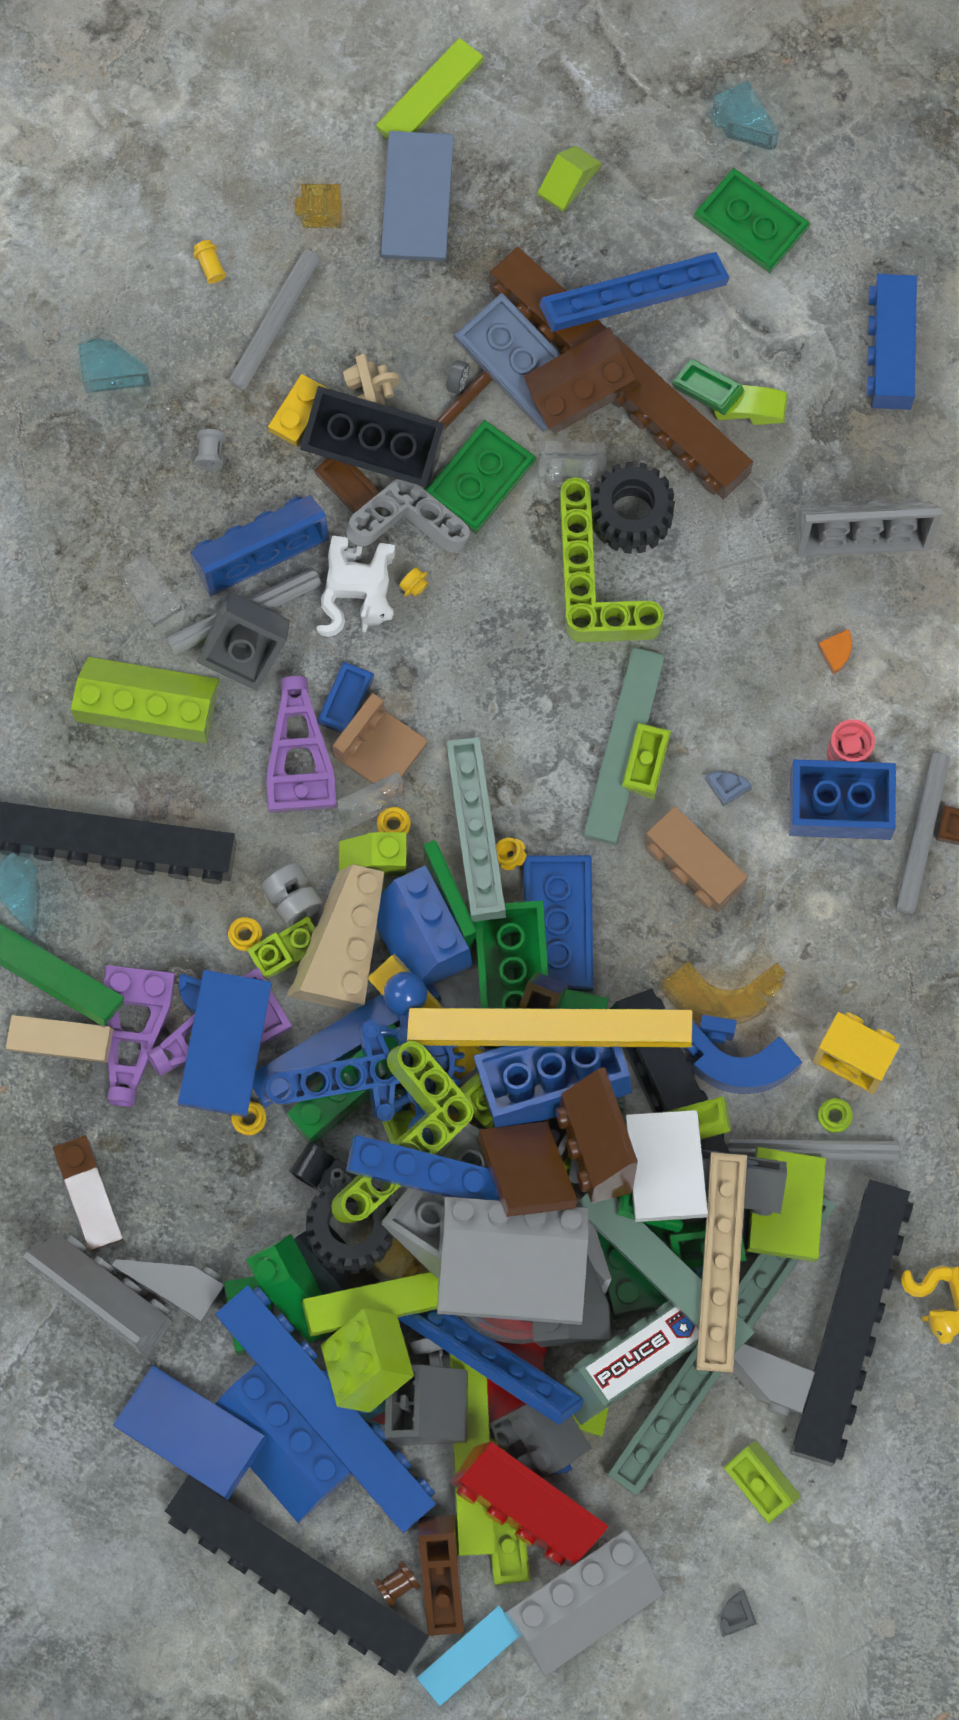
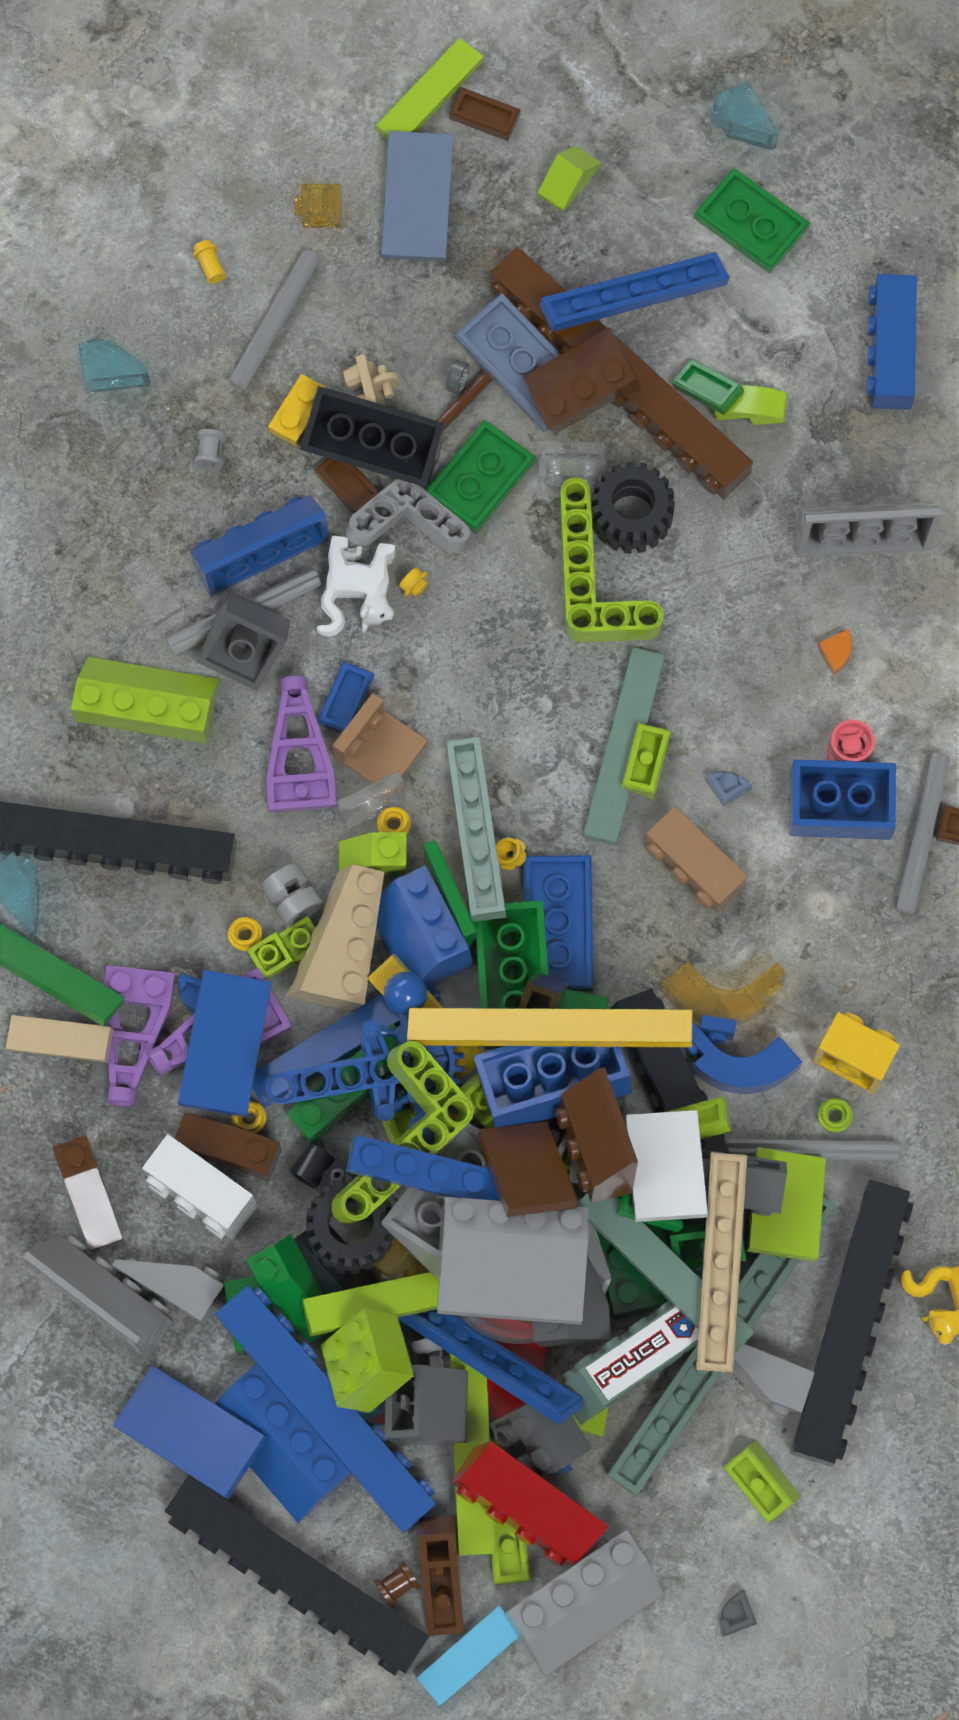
none -> white brick [142,1134,257,1240]
none -> reddish brown slope [174,1112,282,1182]
none -> reddish brown tile [449,87,521,141]

